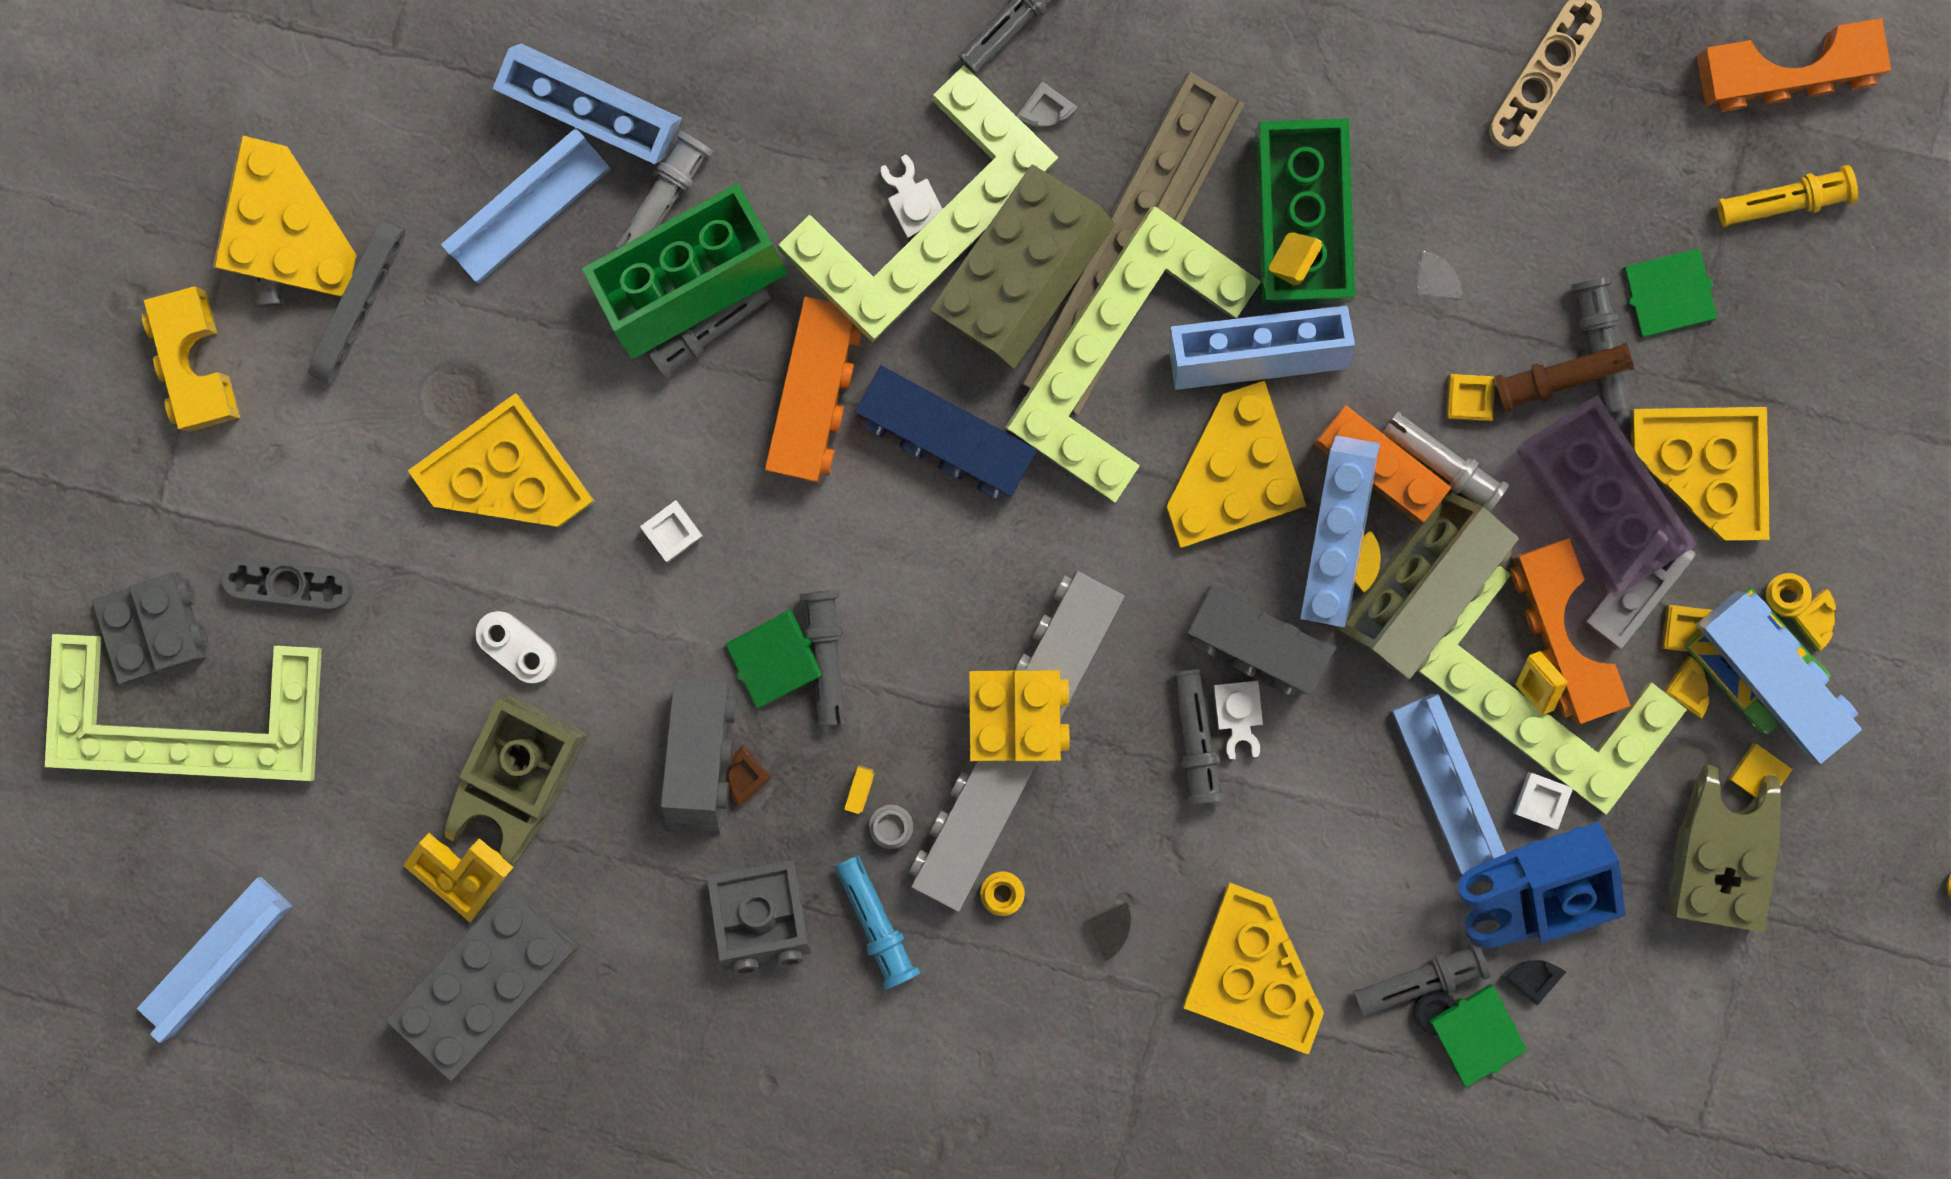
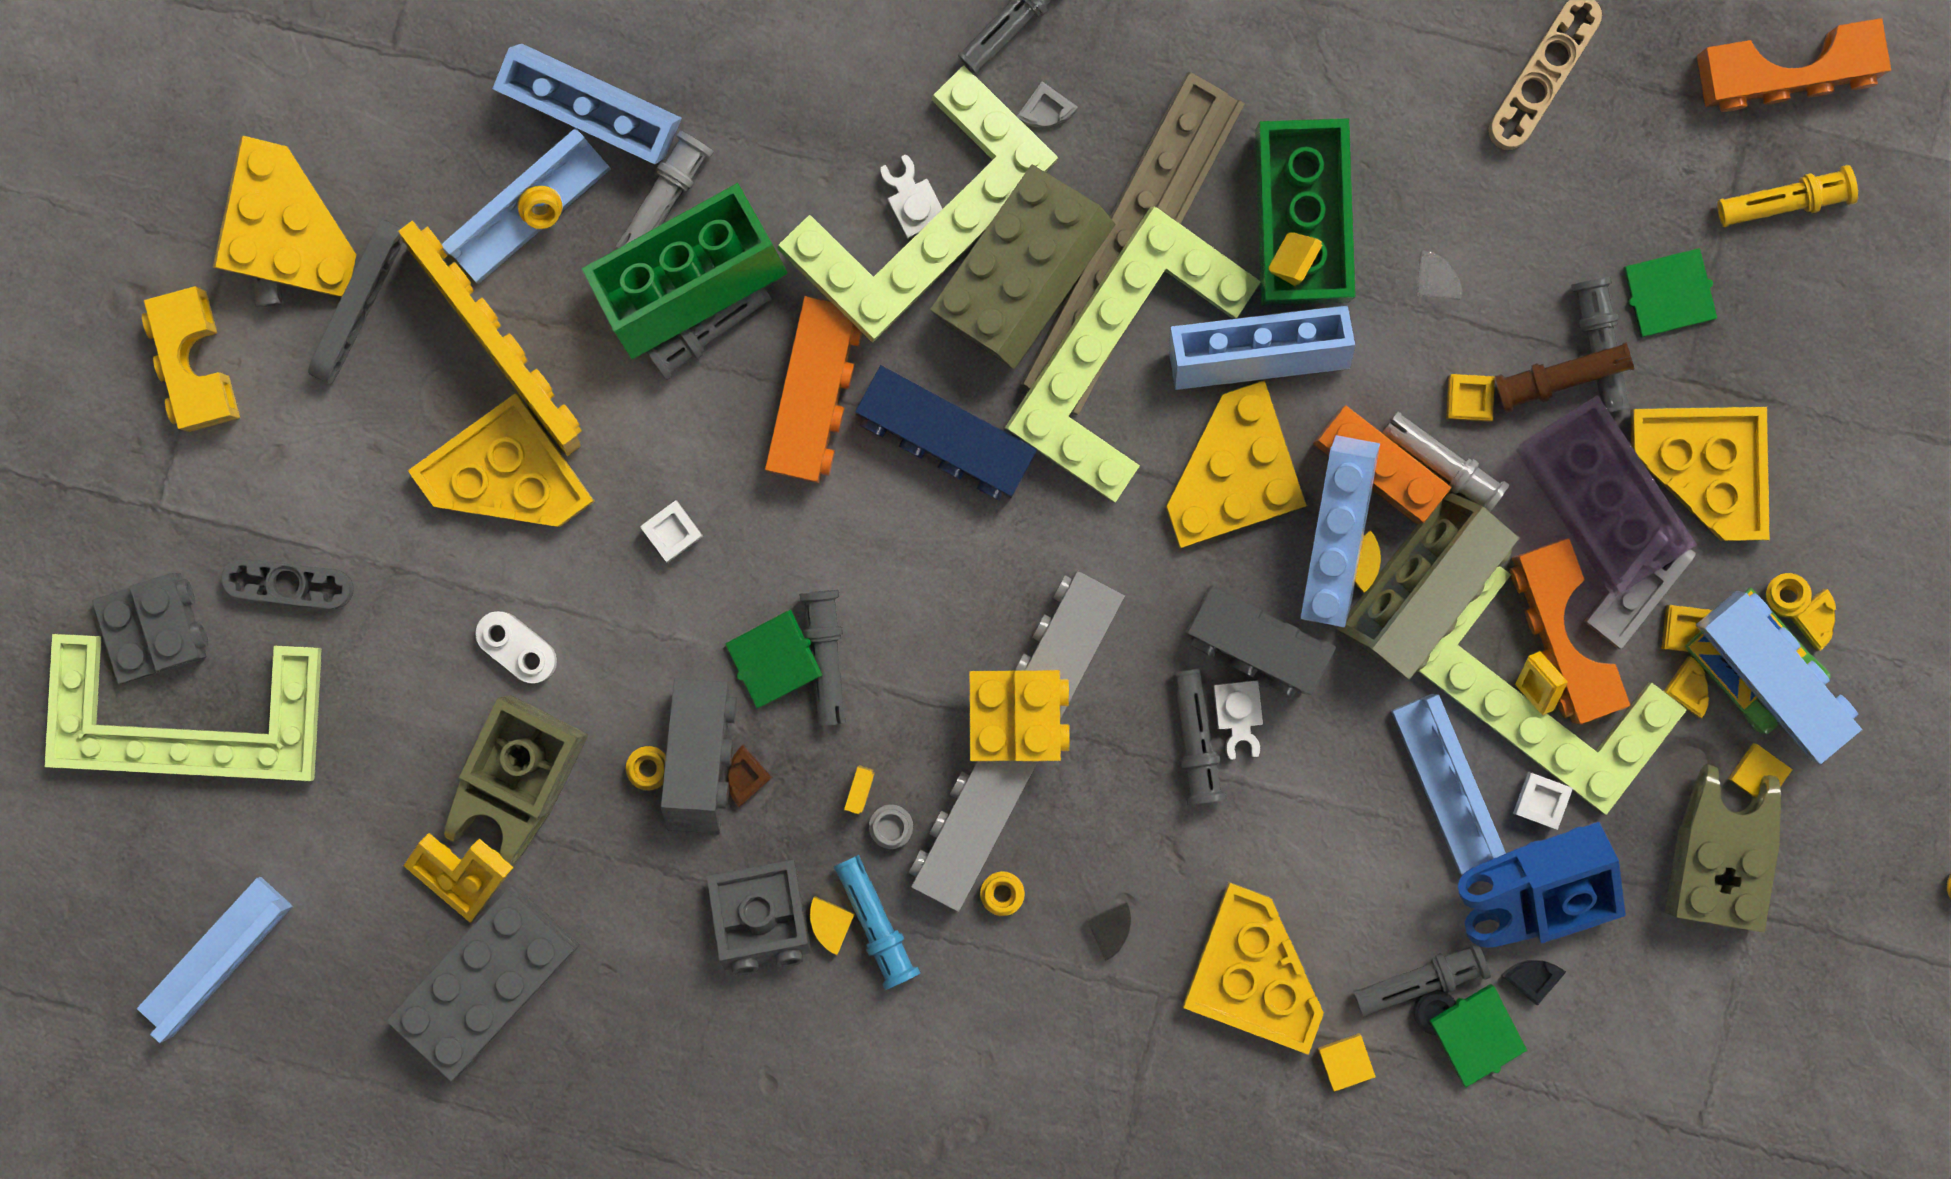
none -> yellow plate [398,220,582,456]
none -> yellow plate [517,186,563,229]
none -> yellow plate [626,746,666,790]
none -> yellow tile [810,896,855,955]
none -> yellow tile [1318,1033,1376,1092]

